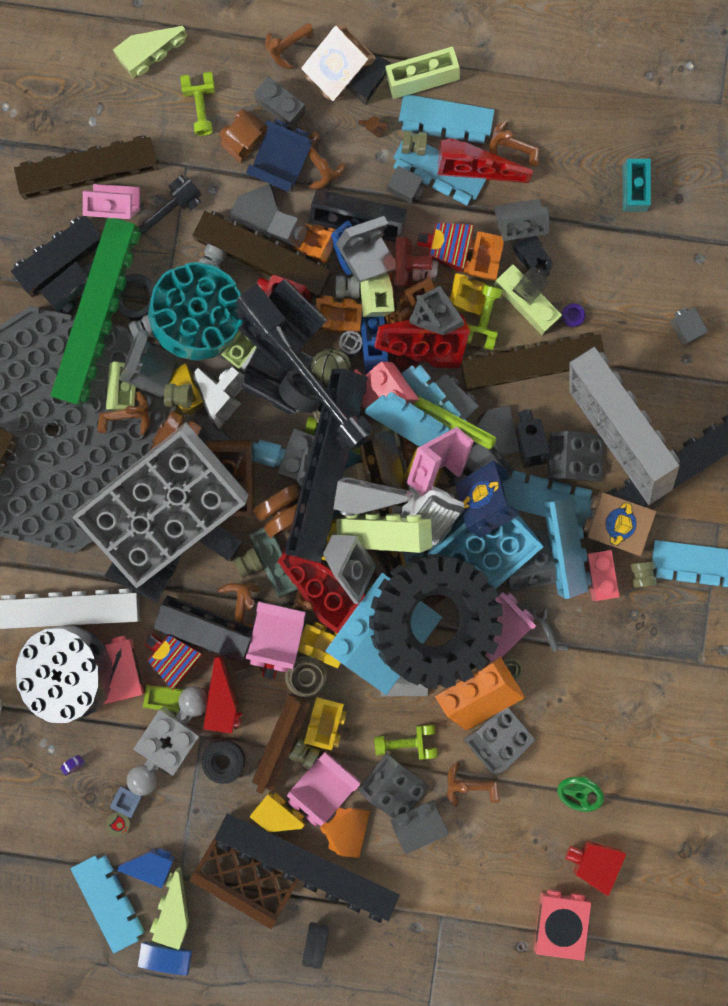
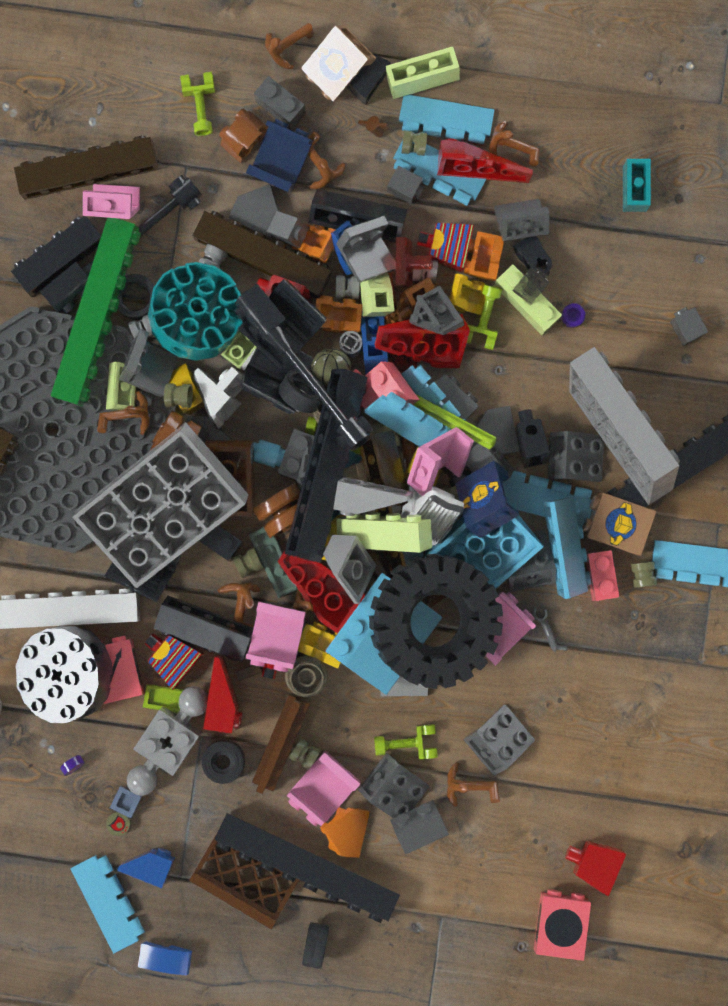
yellowish green slope [113,26,187,79] -> none
yellowish green slope [150,868,189,950] -> none
yellow slope [250,792,306,832] -> none
yellow cylinder [304,697,347,751] -> none
orange slope [435,656,525,731] -> none
dark brown brick [461,332,604,392] -> none
olive wheel [503,657,523,681] -> none
green piece [557,776,604,812] -> none

